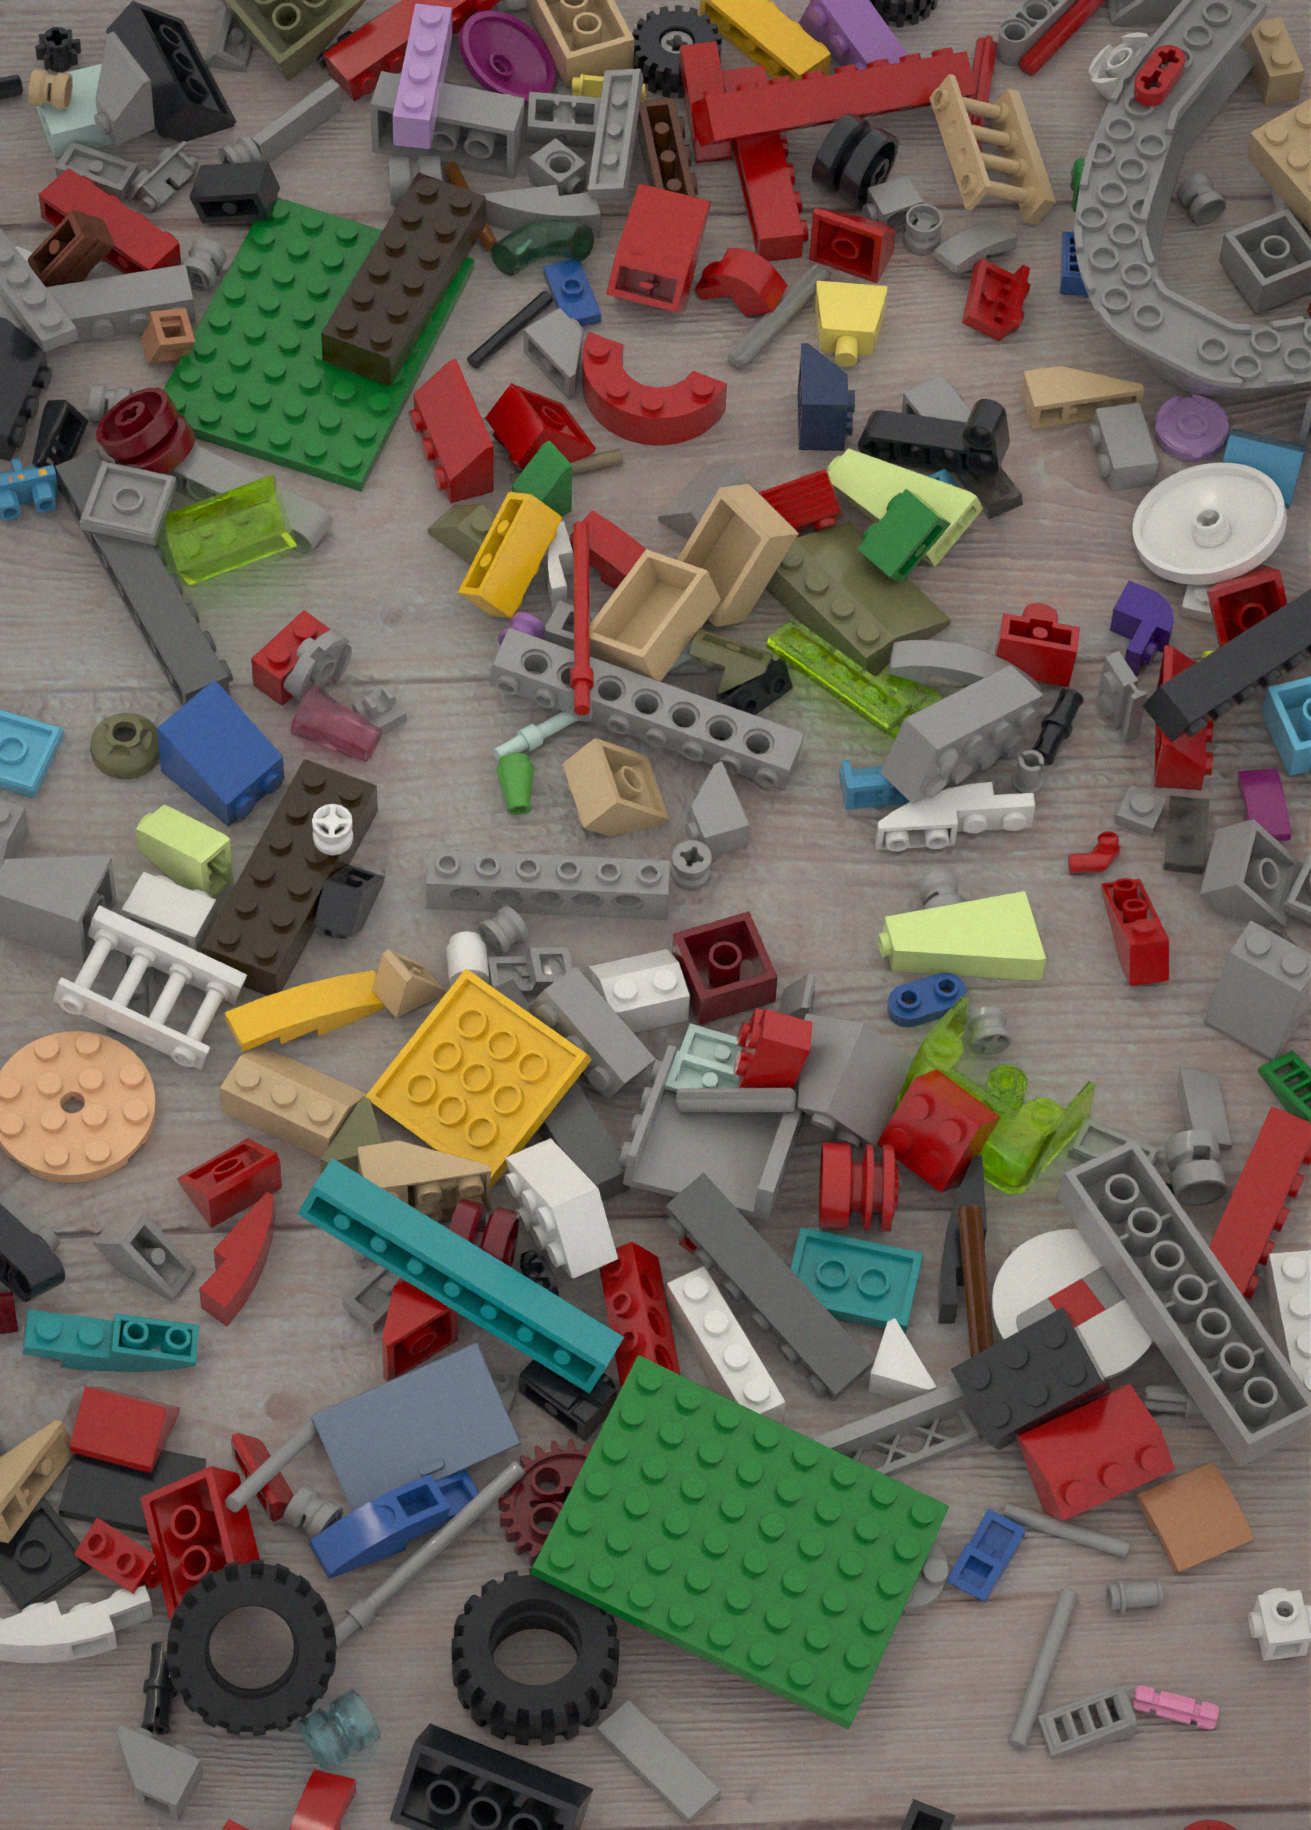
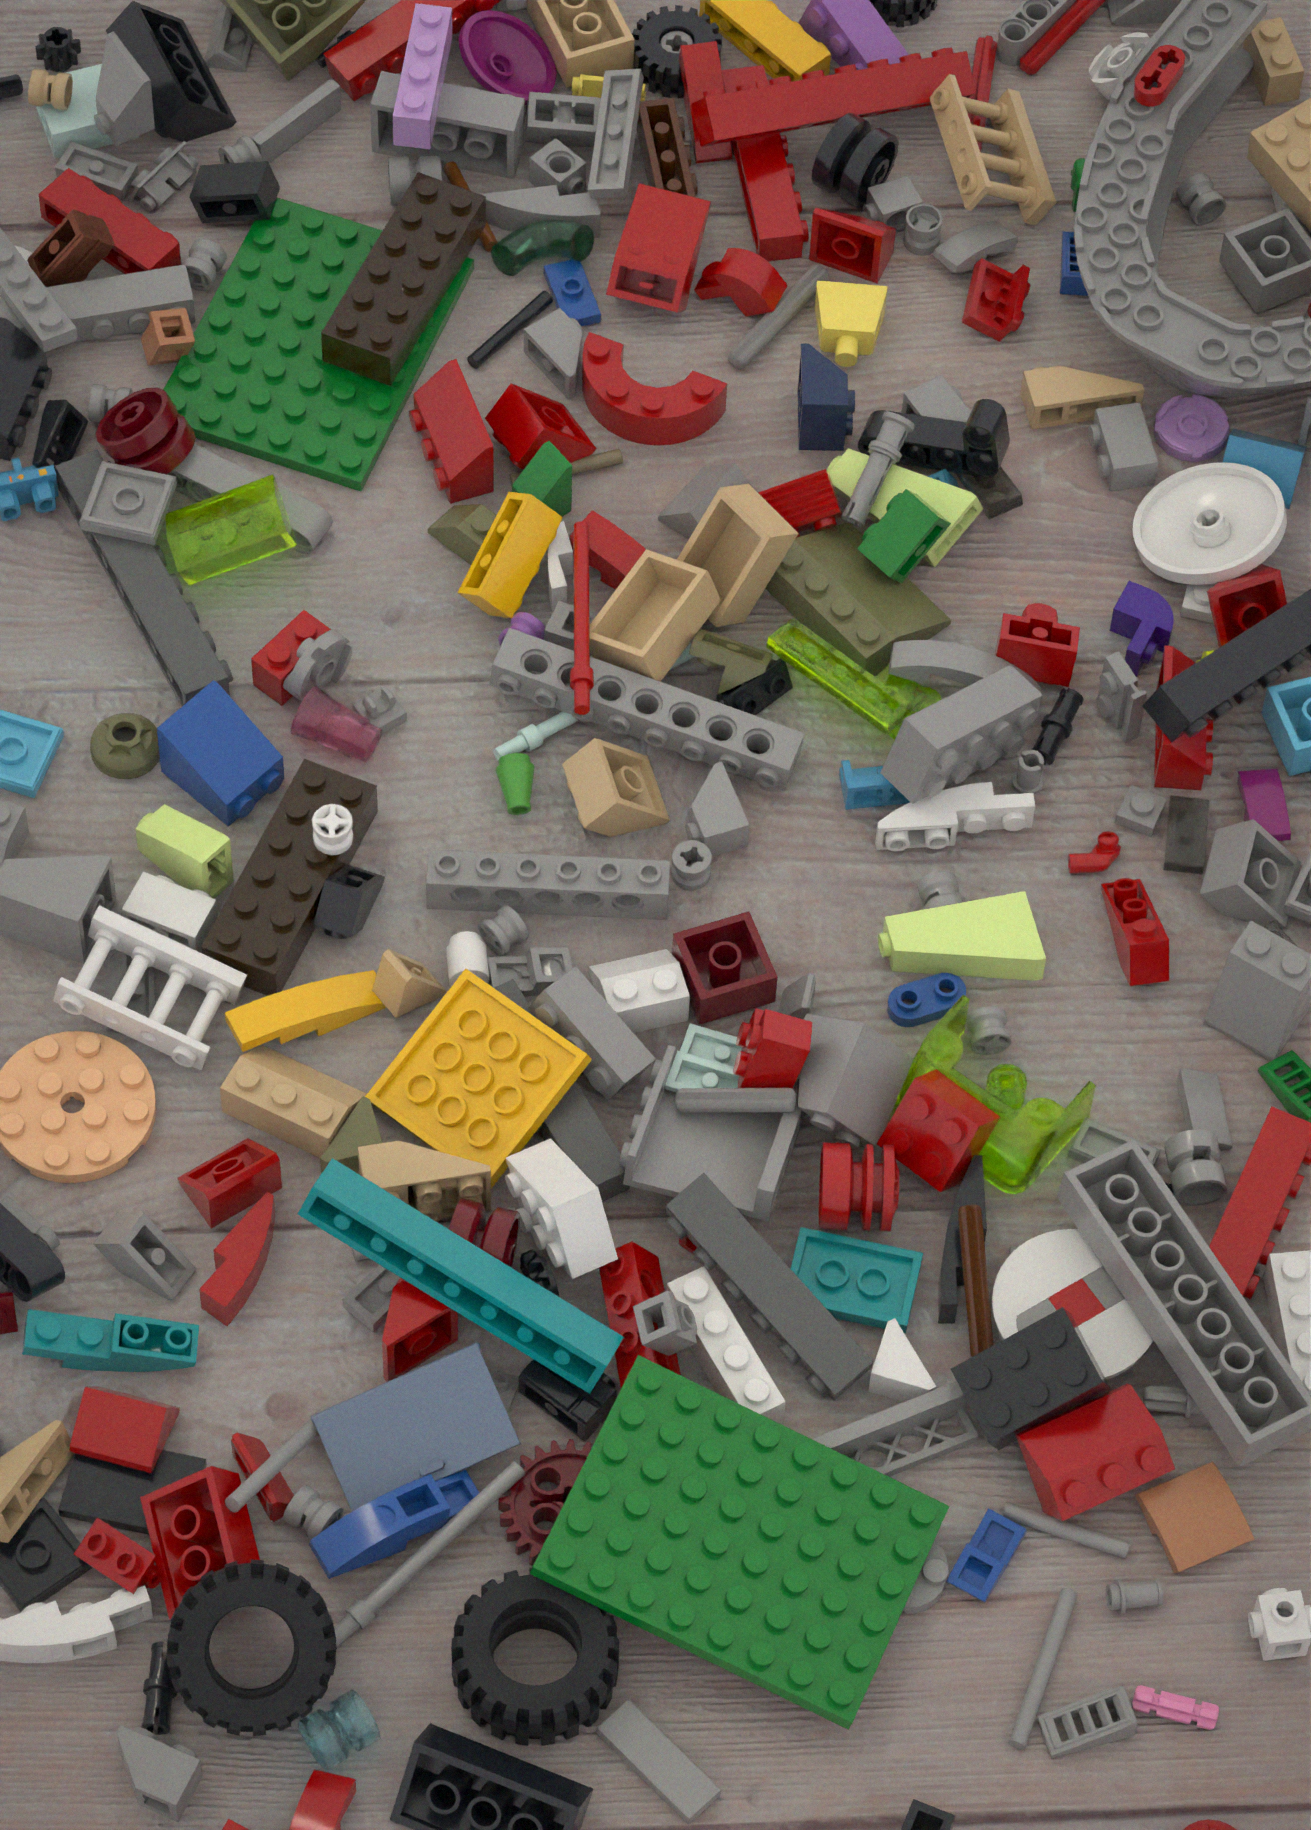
none -> light grey brick [633,1290,697,1356]
none -> light grey pin [841,411,915,527]

